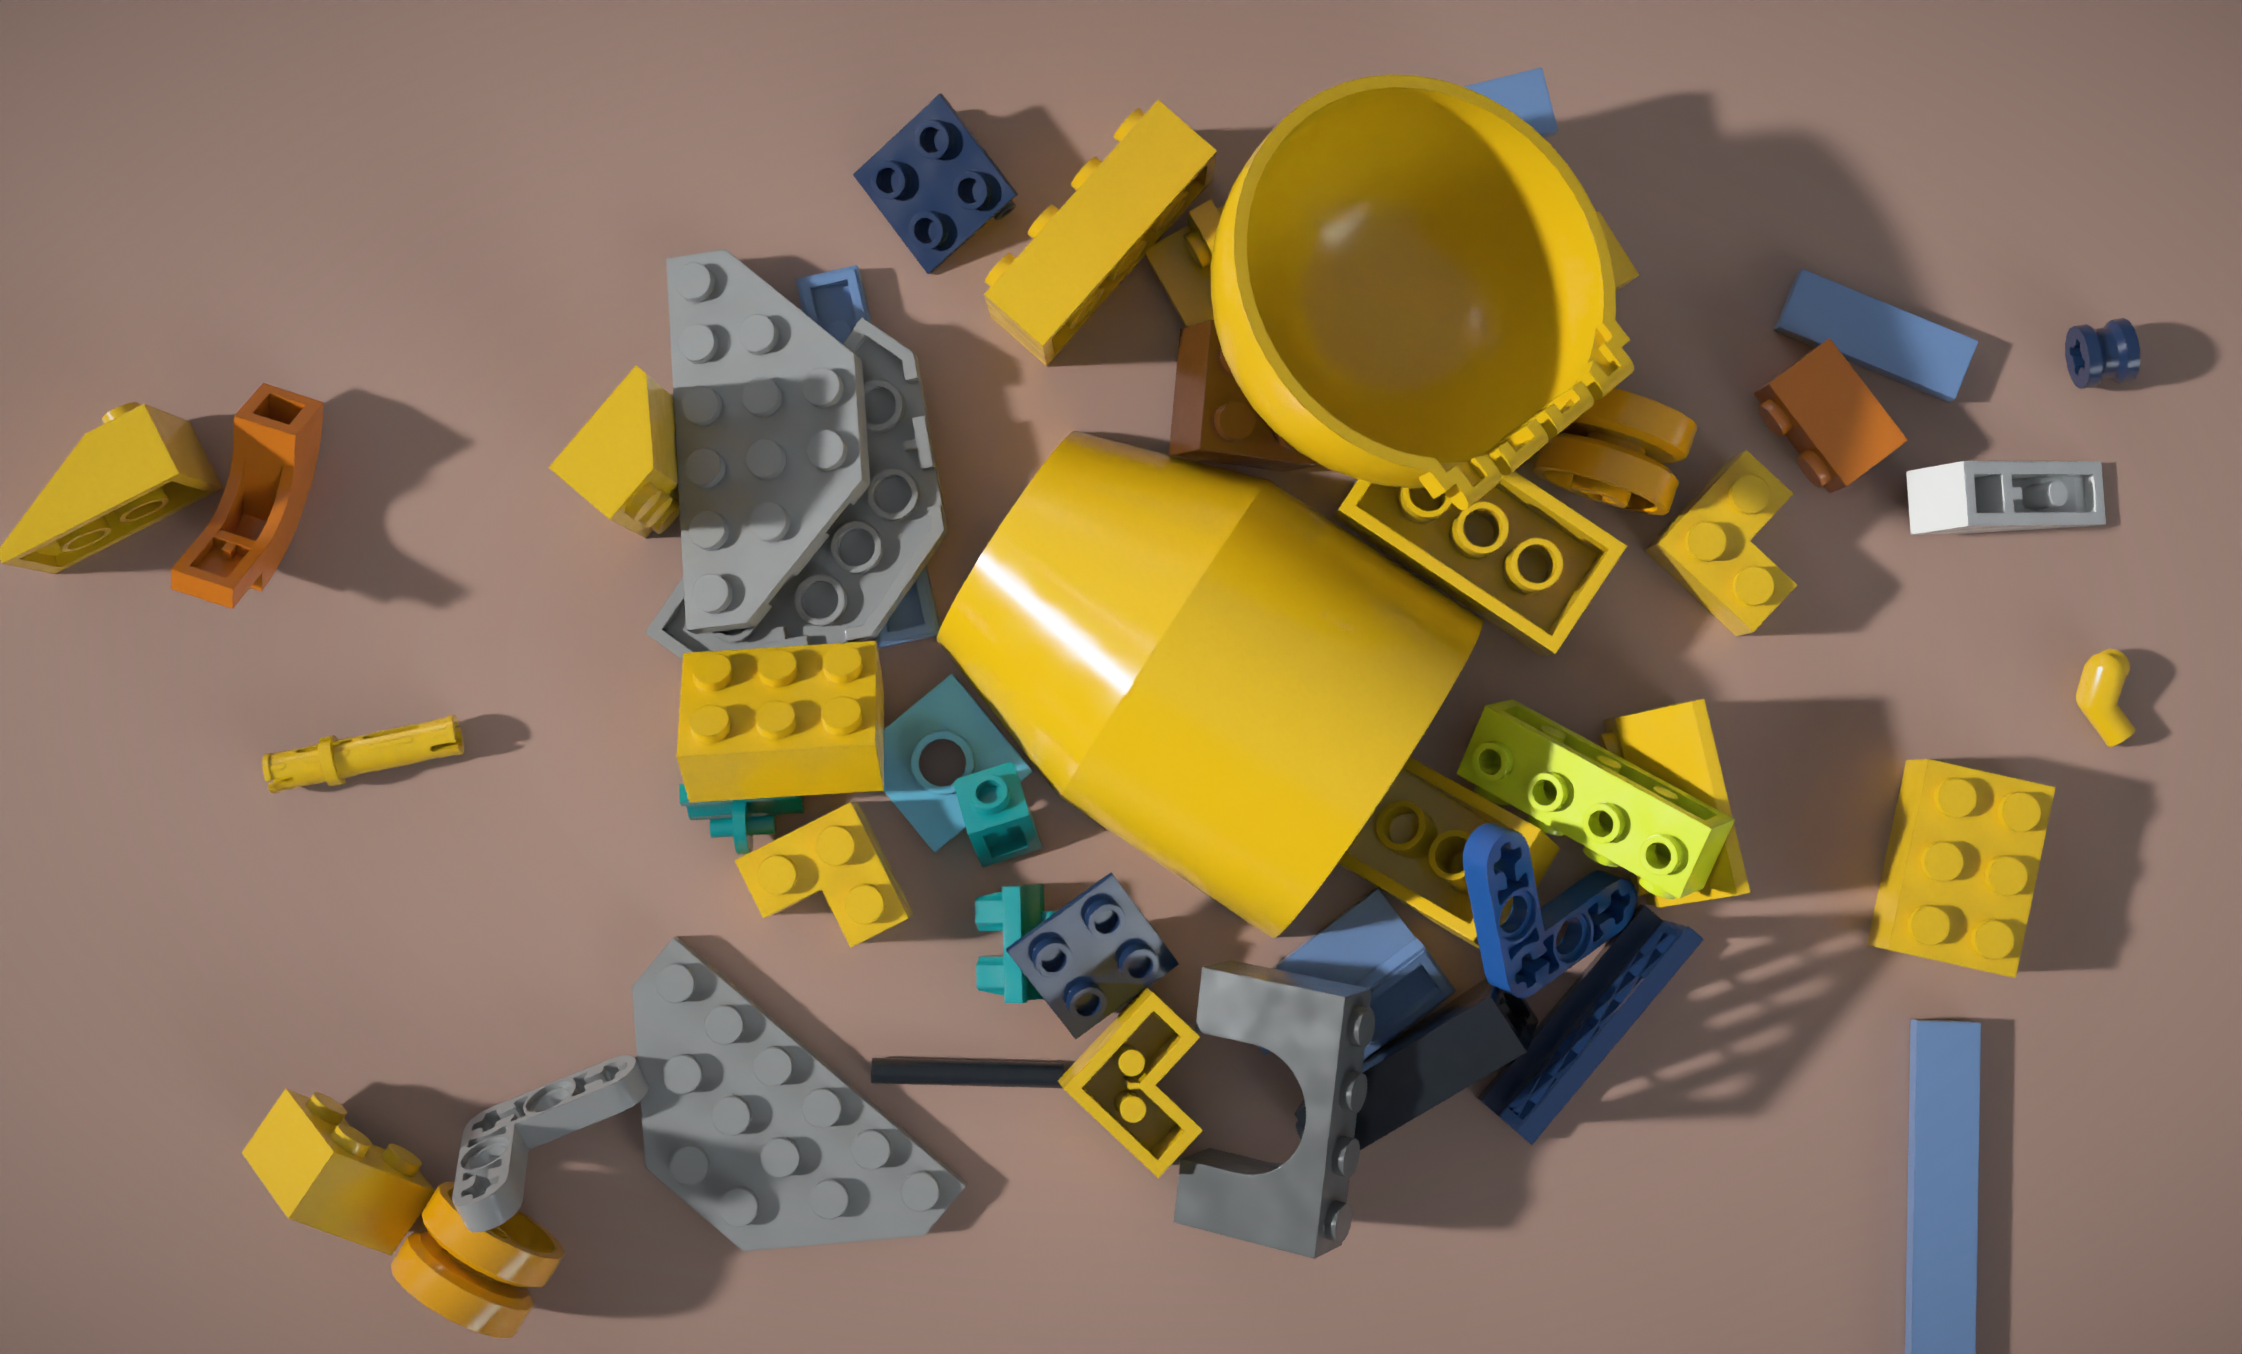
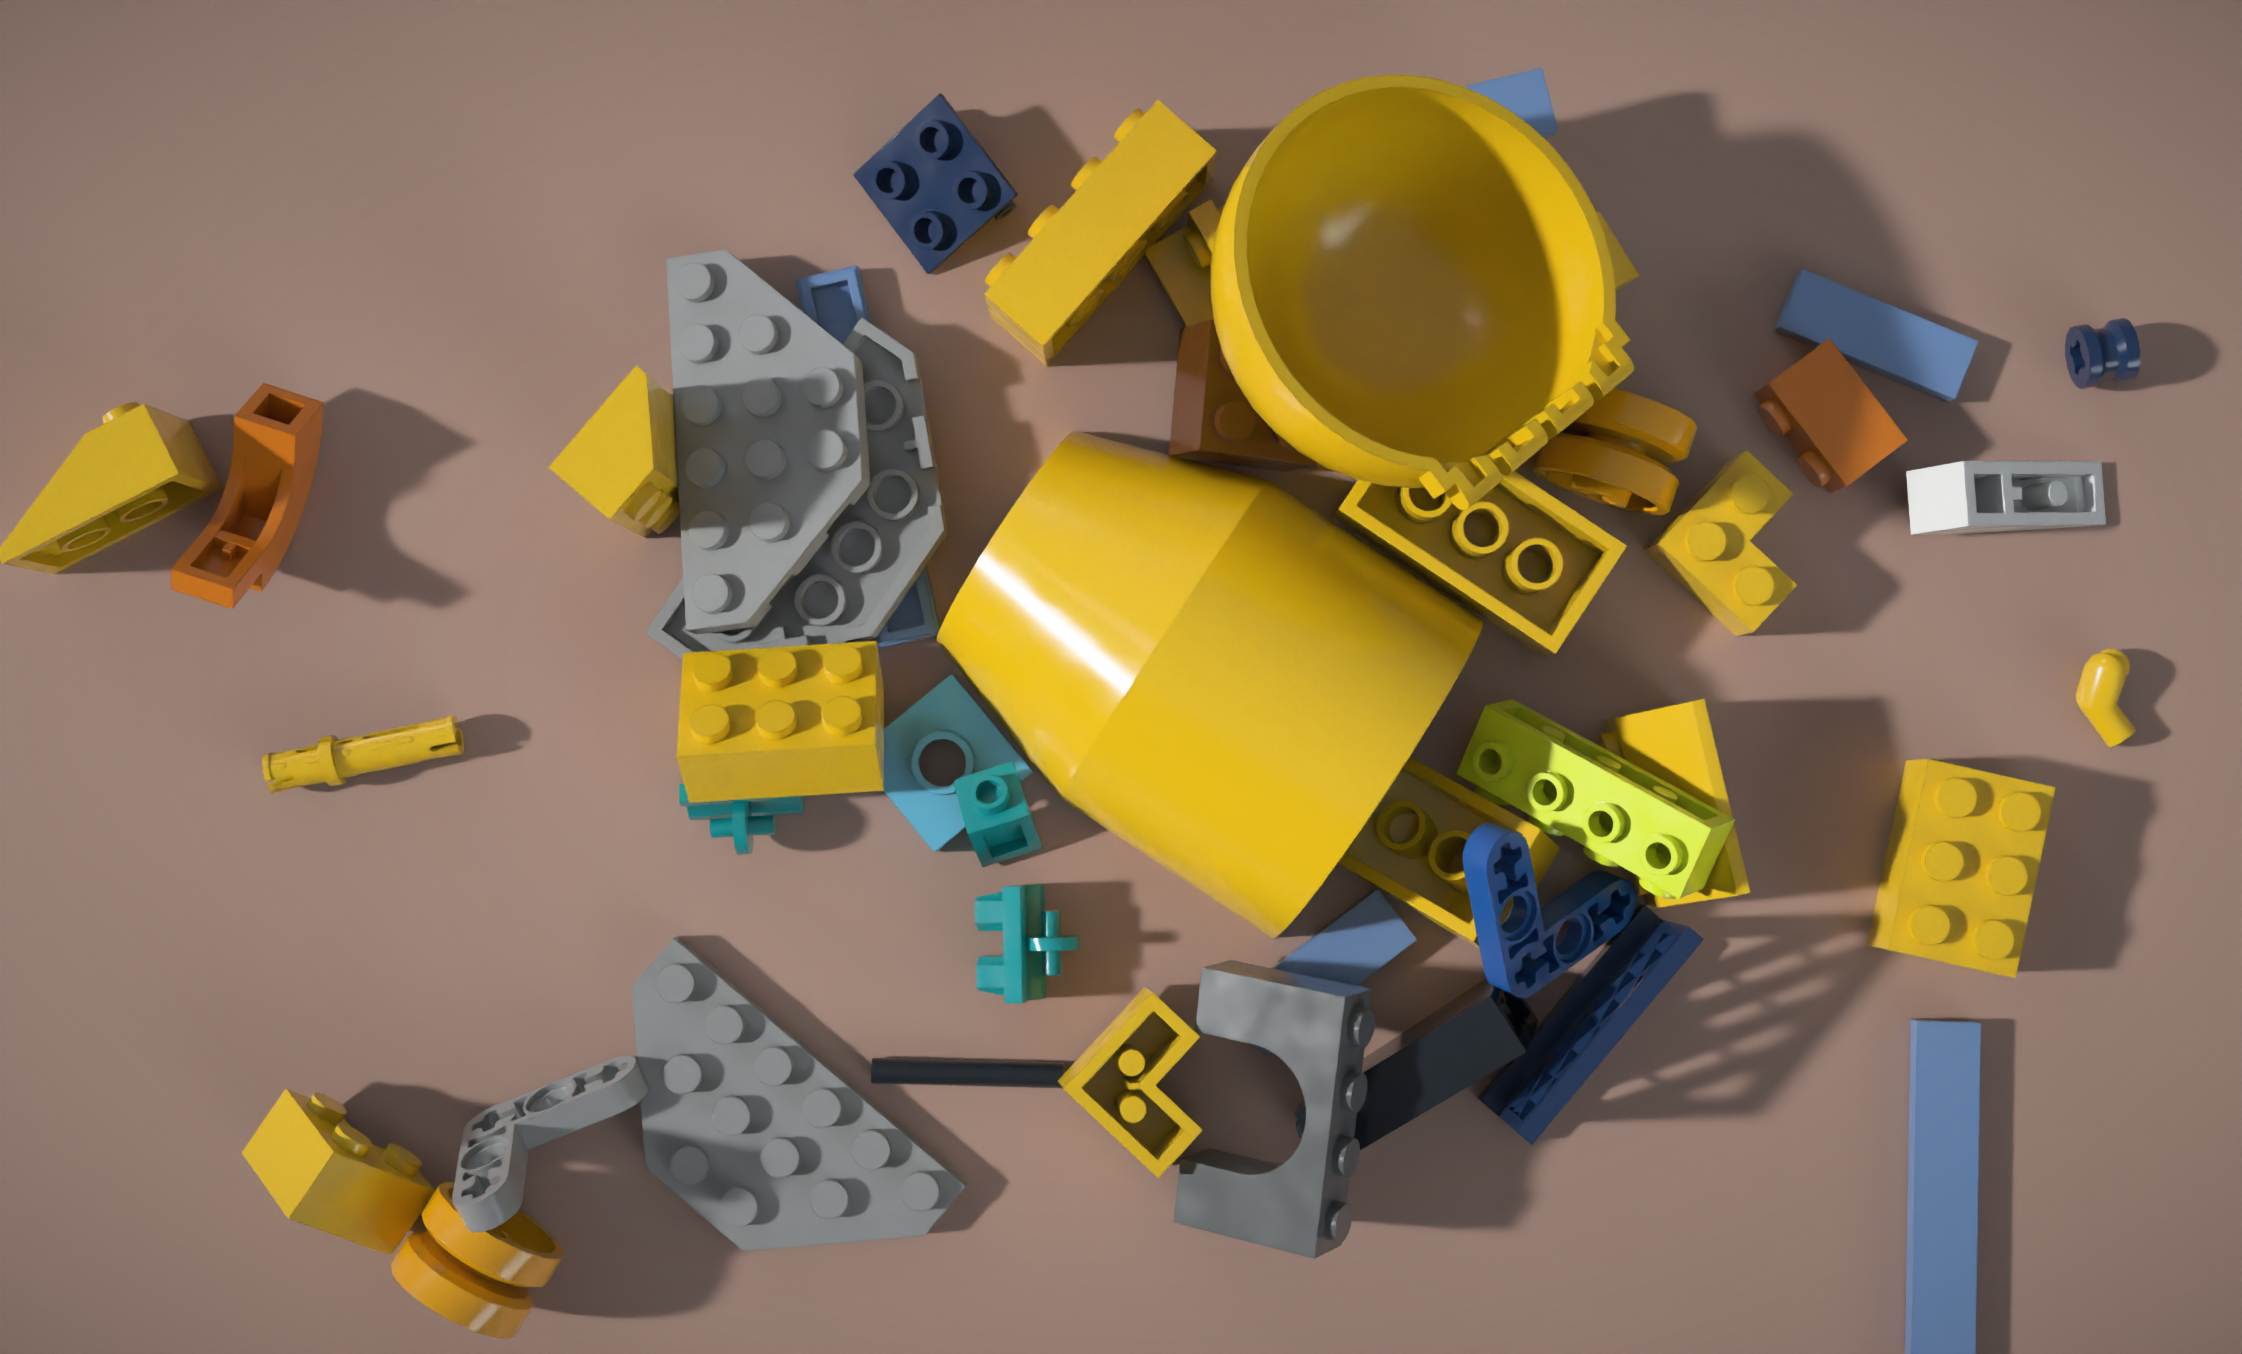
yellow brick [734,802,915,948] -> none
dark blue hinge [1006,872,1179,1040] -> none
medium blue tile [1354,938,1456,1061] -> none

